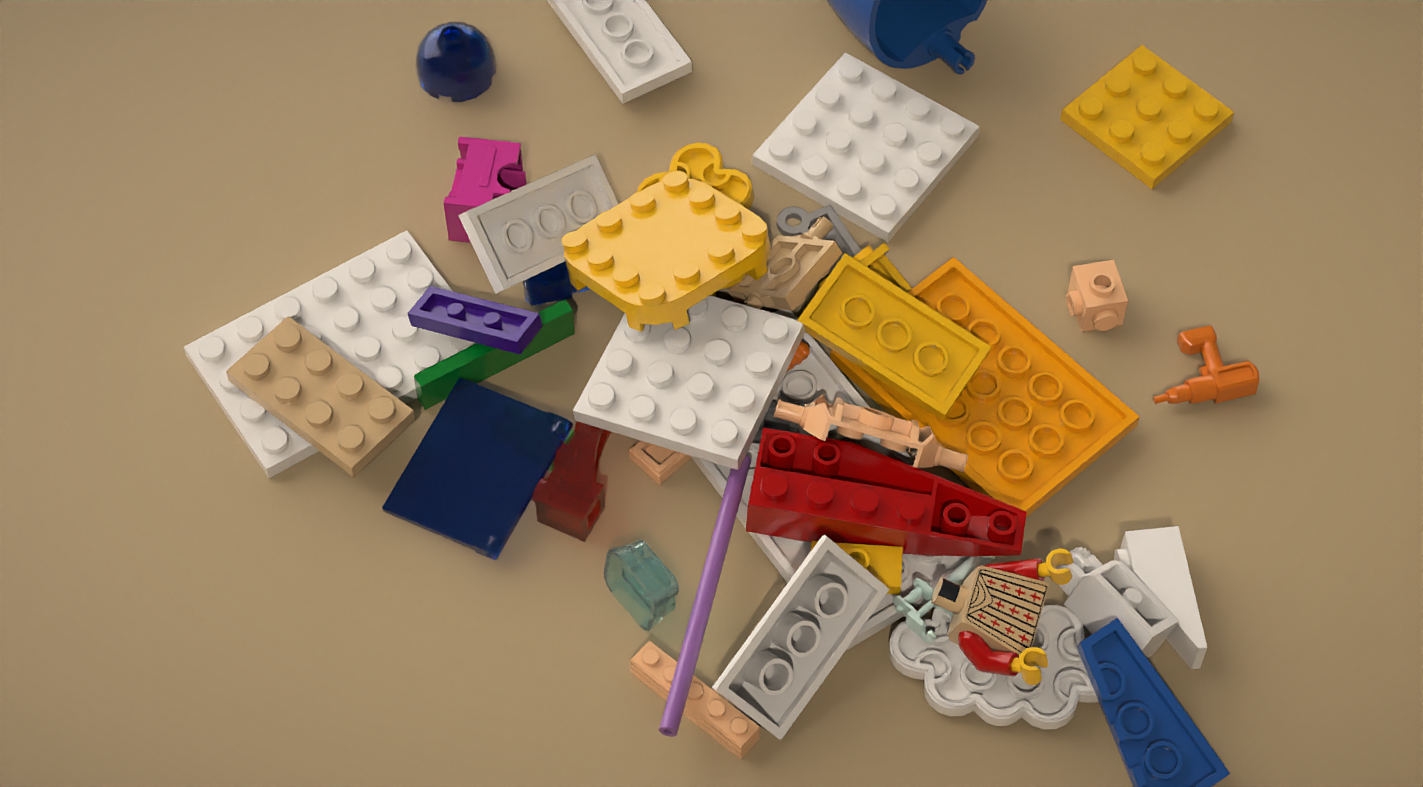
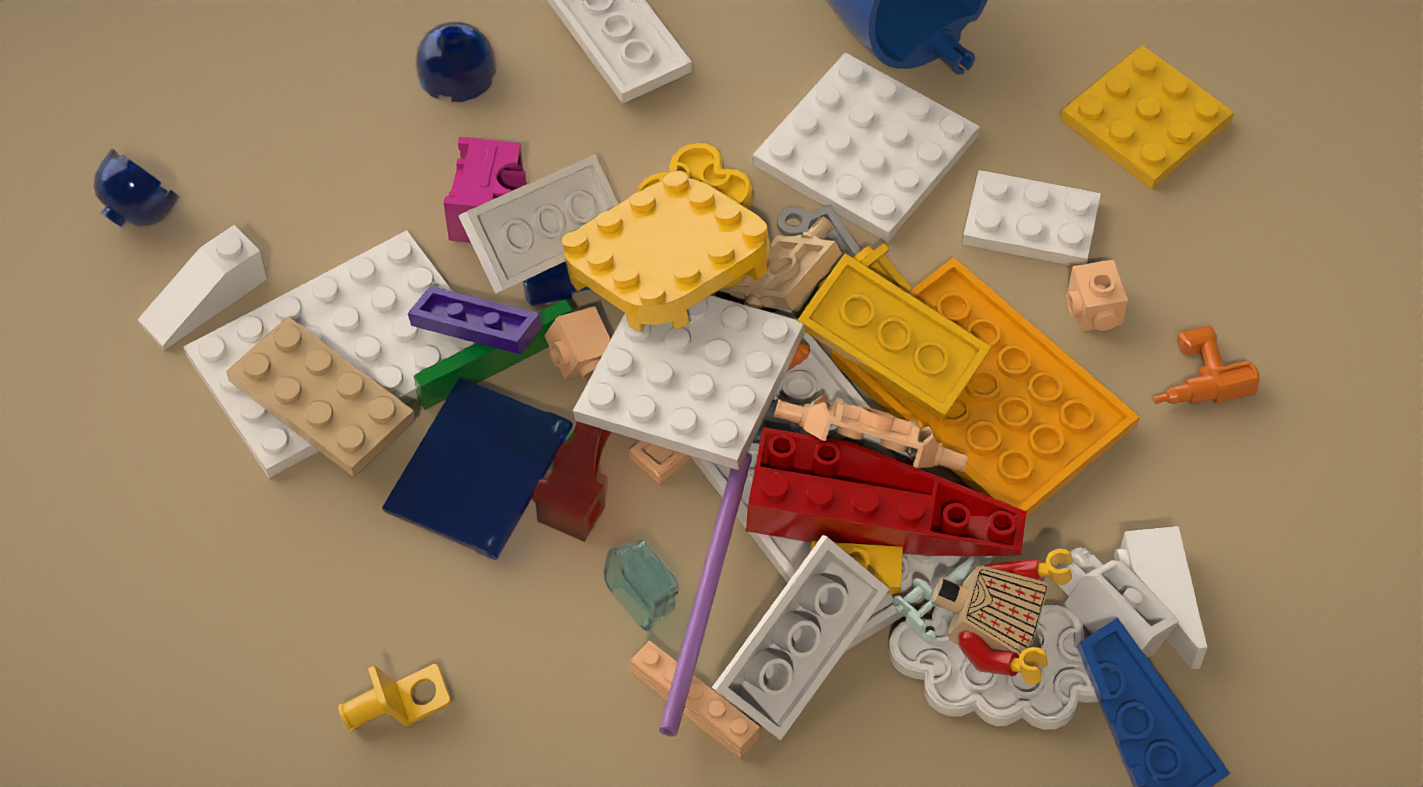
none -> clear blue cylinder [93,149,180,227]
none -> white slope [138,225,267,350]
none -> yellow bracket [338,664,452,732]
none -> light nougat brick [544,306,611,380]
none -> white plate [962,170,1101,266]

